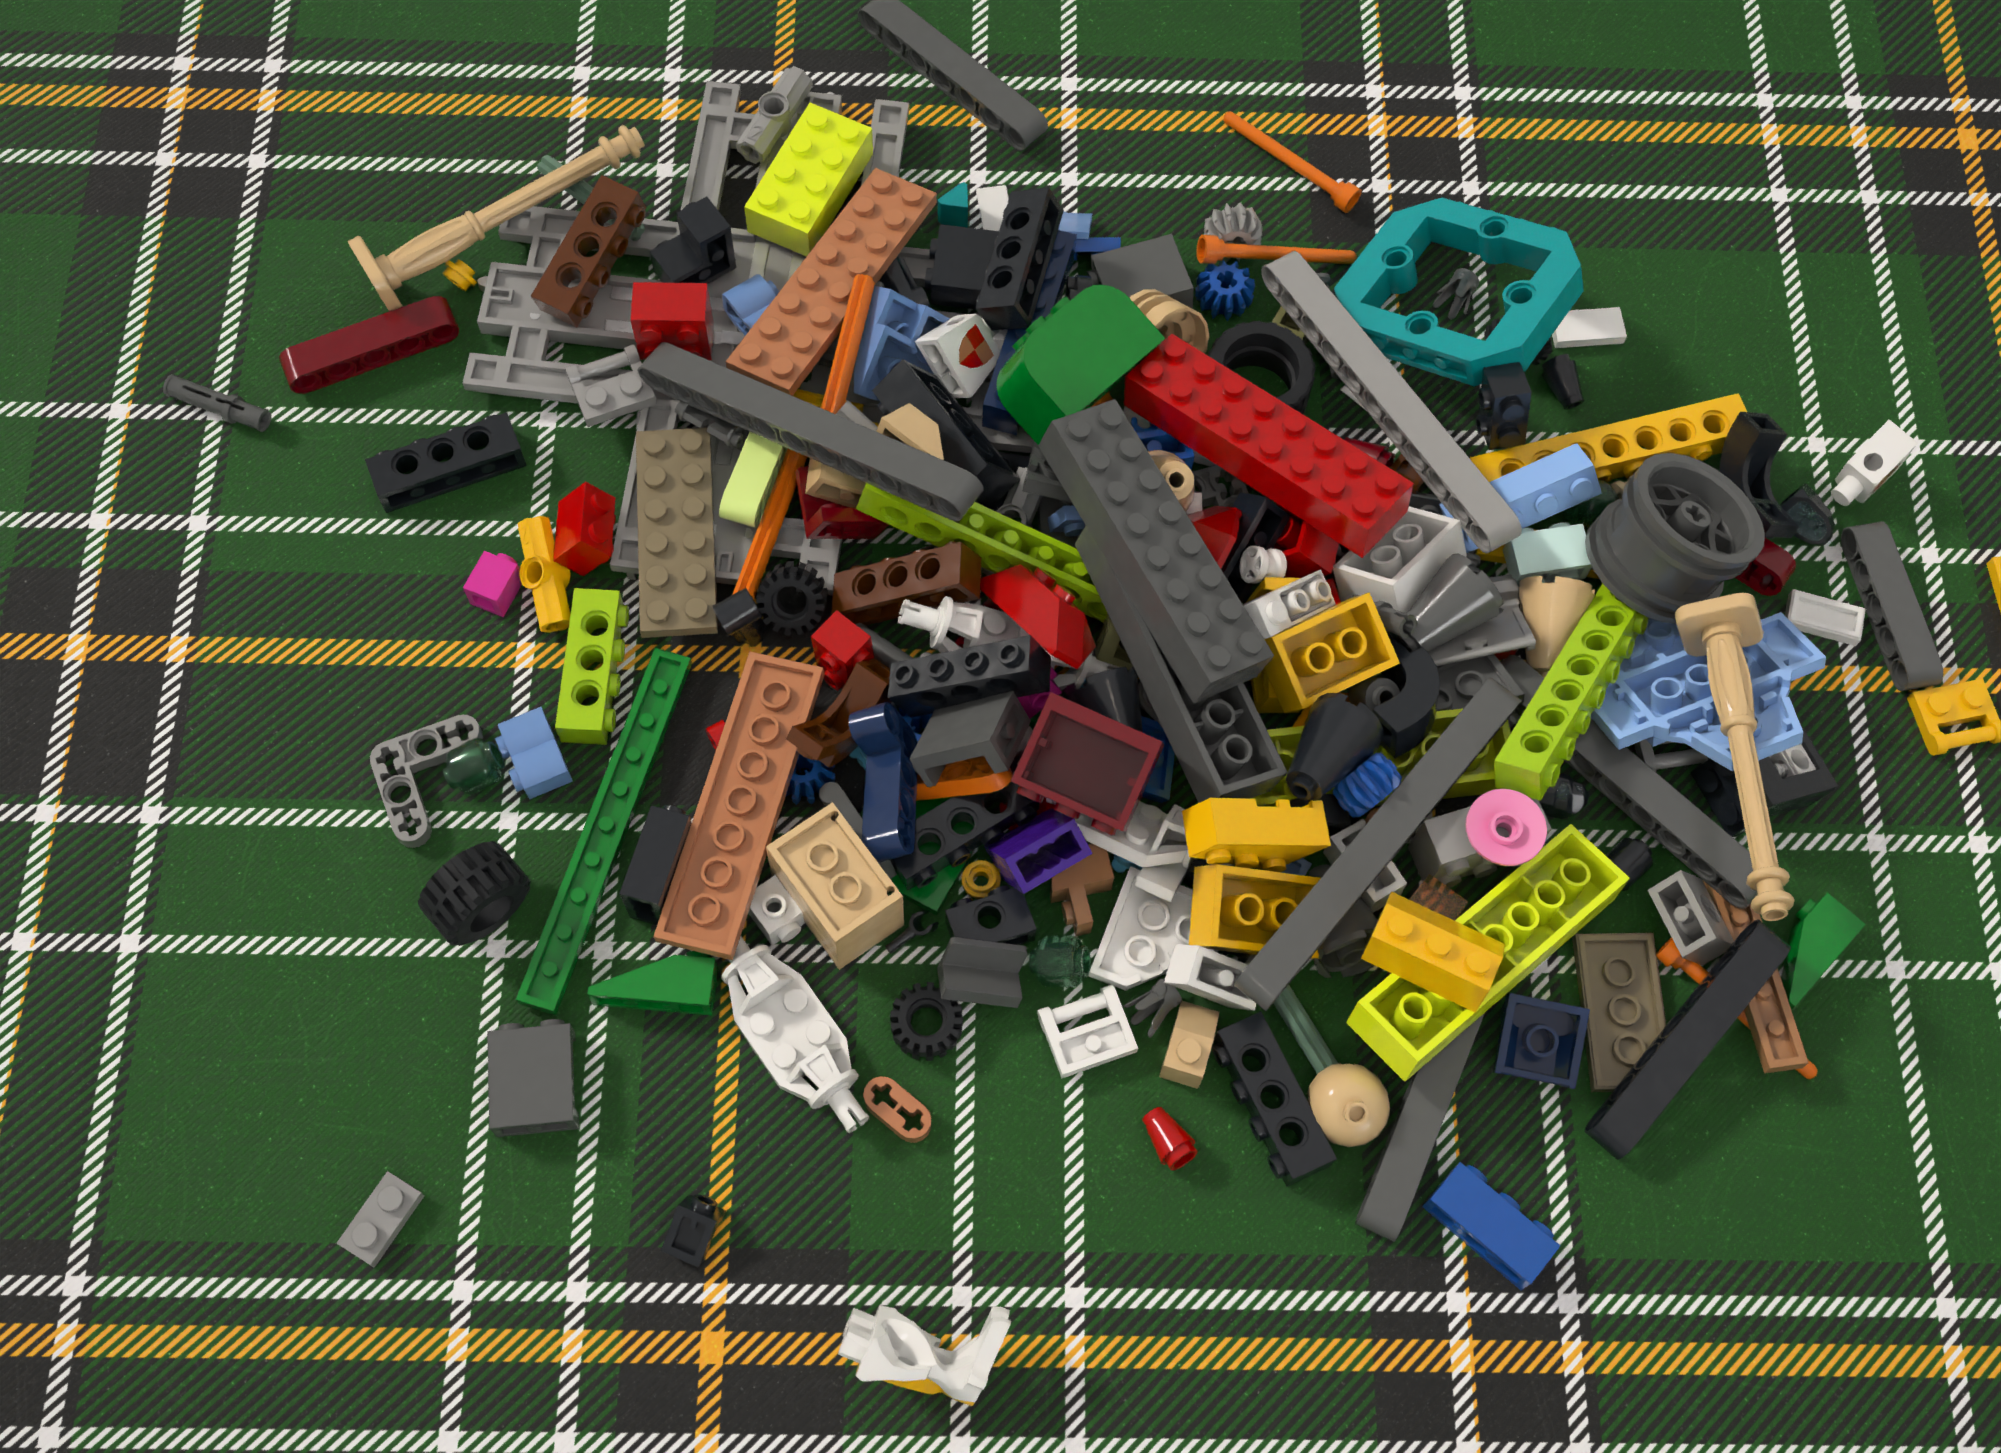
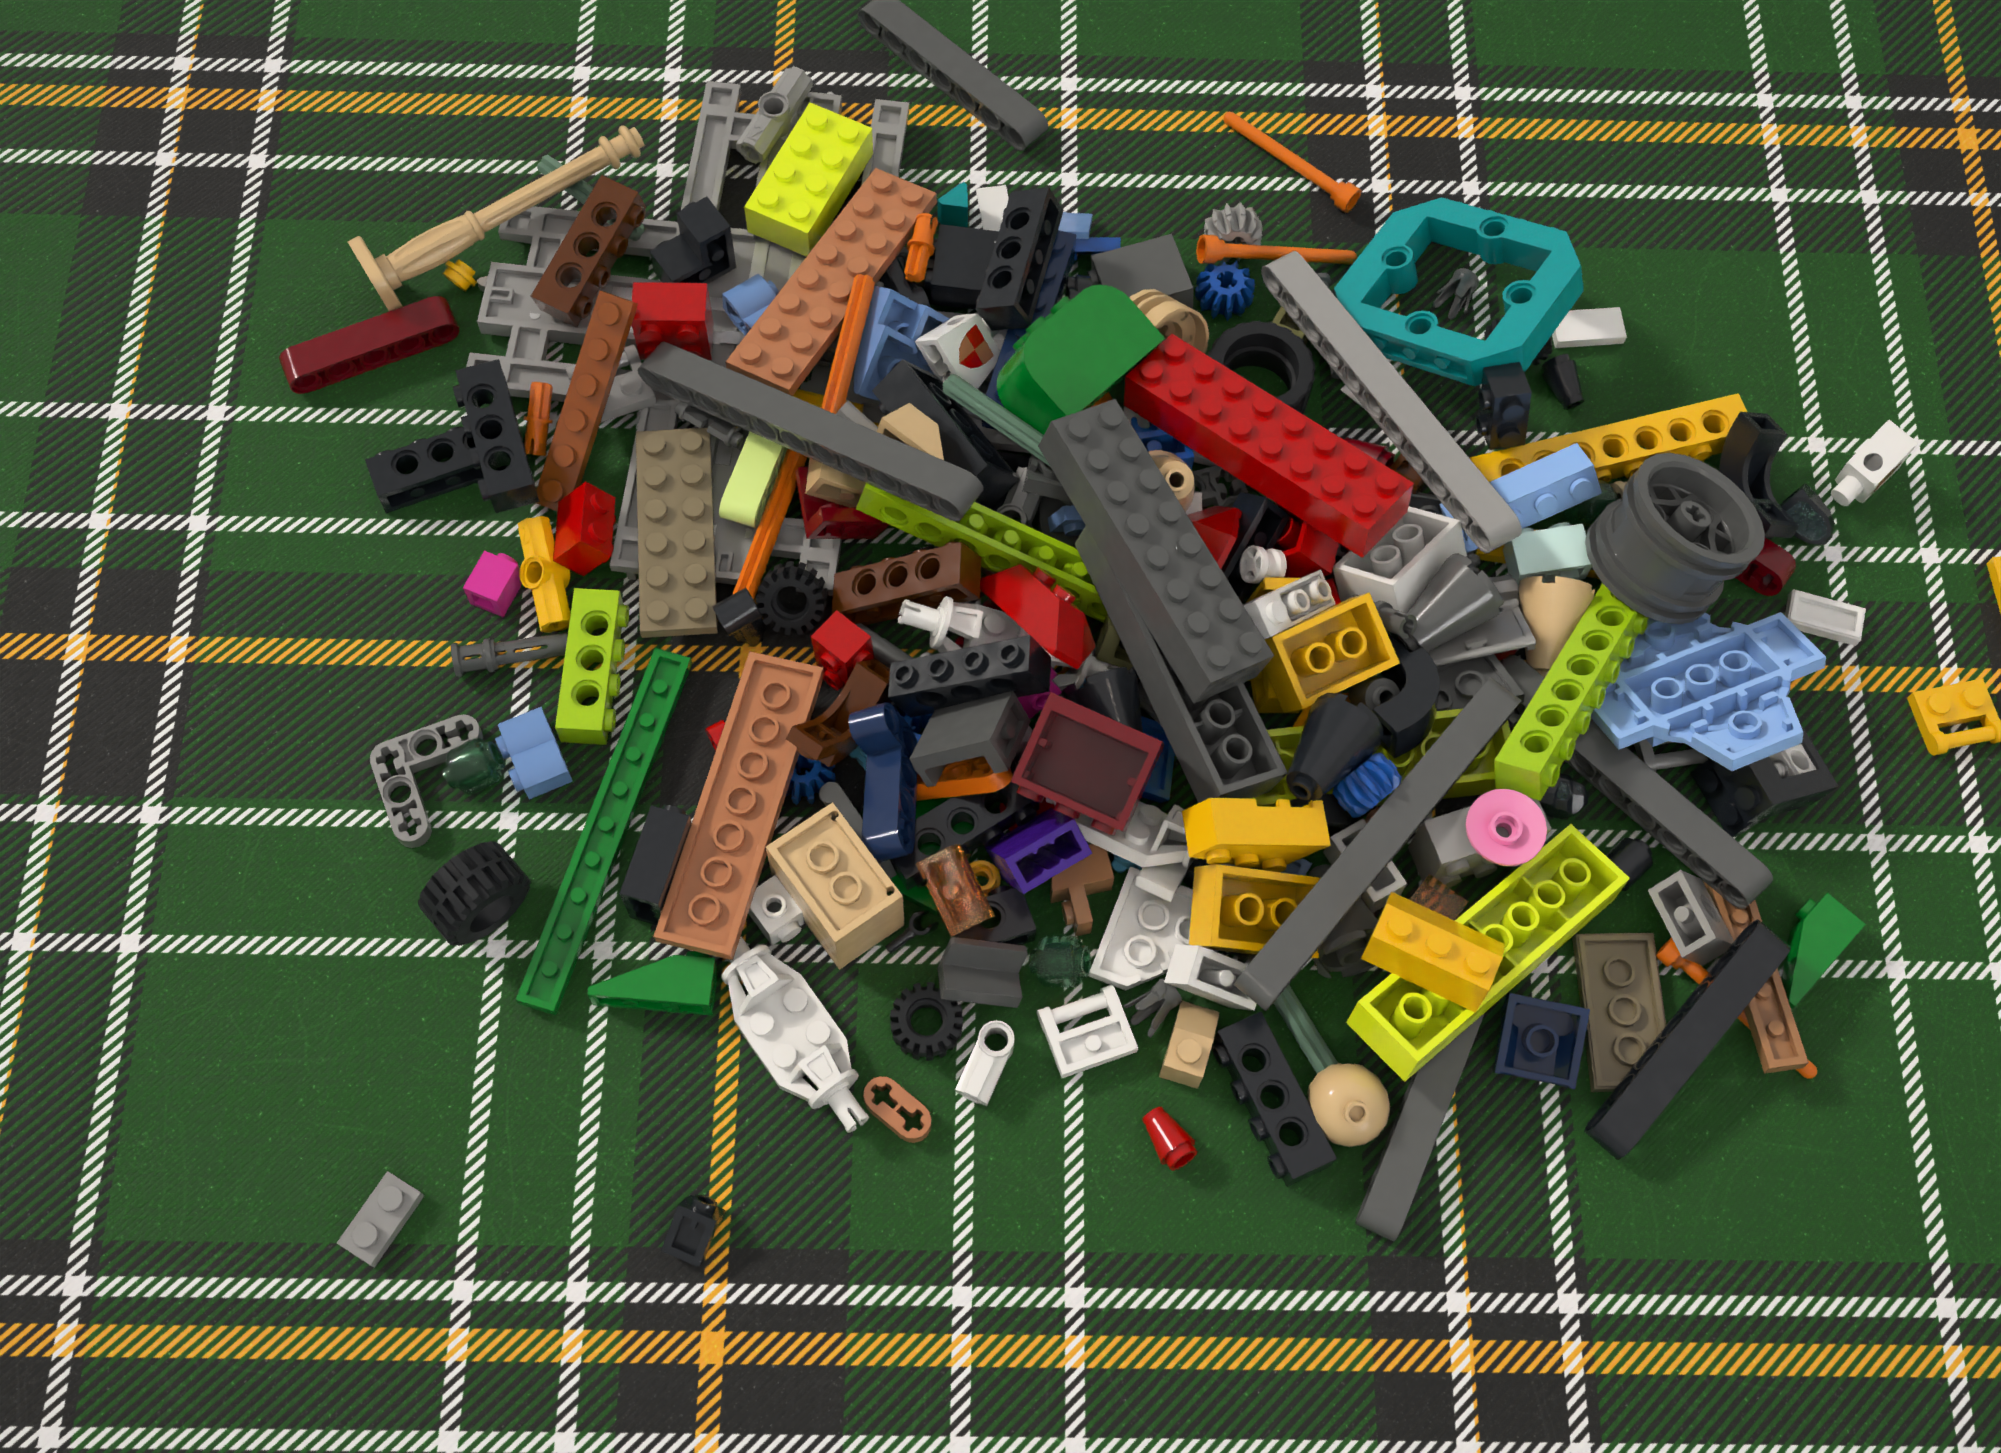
dark grey pin [163,374,272,432] -> none
dark grey panel [487,1019,579,1137] -> none
white hips [838,1305,1011,1406] -> none
blue brick [1422,1162,1561,1290] -> none
tan piece [1675,593,1794,921] -> none
dark grey beam [1841,521,1944,691] -> none
none -> dark grey pin [451,632,568,677]
none -> black brick [453,359,540,513]
none -> orange axle [523,382,553,456]
none -> dark orange plate [536,290,638,512]
none -> orange axle [904,213,938,283]
none -> clear orange brick [916,844,995,937]
none -> sand green axle [942,374,1050,466]
none -> white piece [955,1020,1015,1106]

